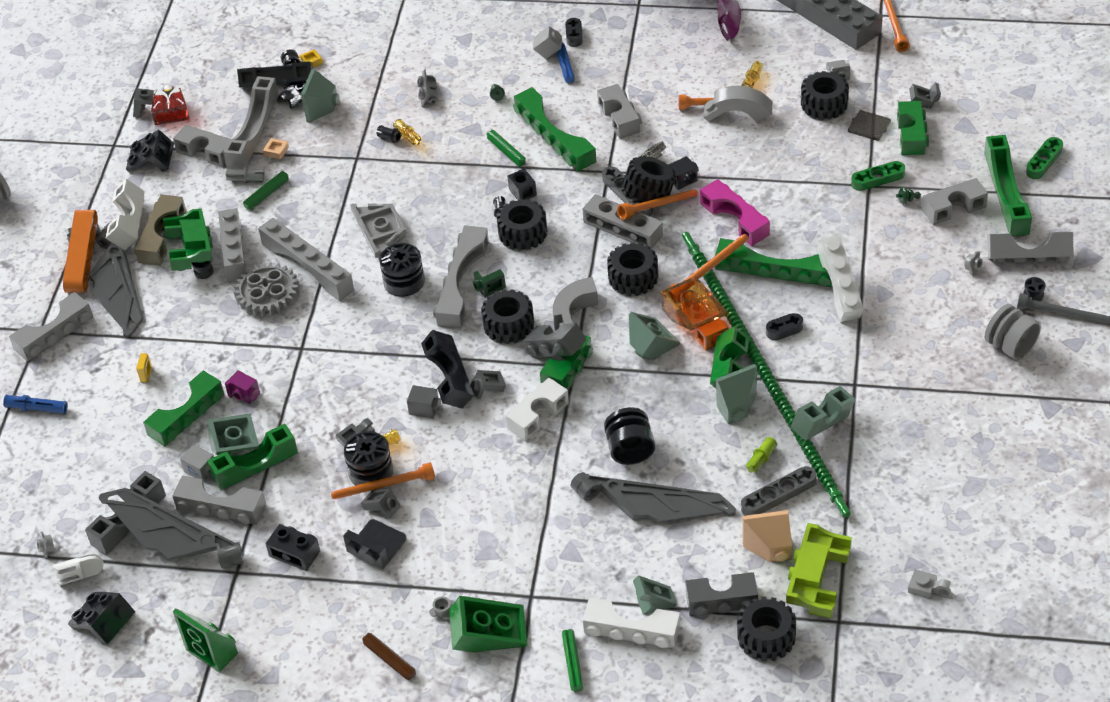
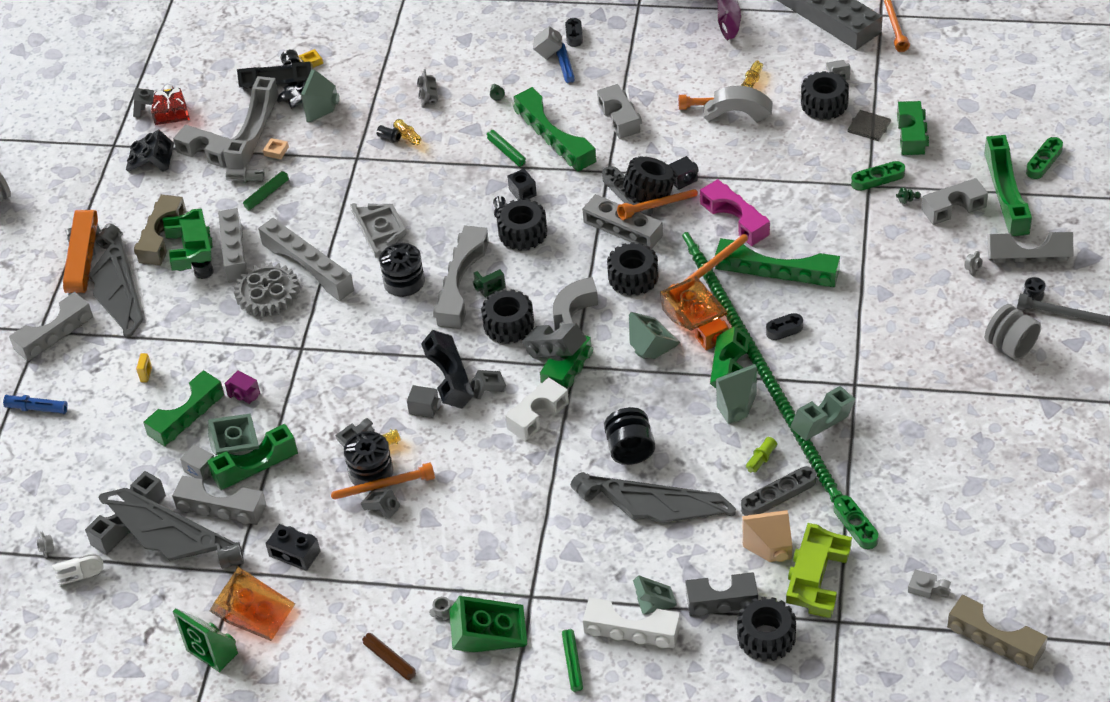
black bracket [68,592,136,645] -> none
white arch [106,179,145,250] -> none
black bracket [343,519,407,569] -> none
clear smoke plate [640,141,667,159] -> none
white arch [817,235,864,323] -> none
dark grey bracket [909,82,941,108] -> none
none -> clear orange slope [209,567,295,641]
none -> green beam [833,495,878,550]
none -> dark tan arch [947,594,1048,670]

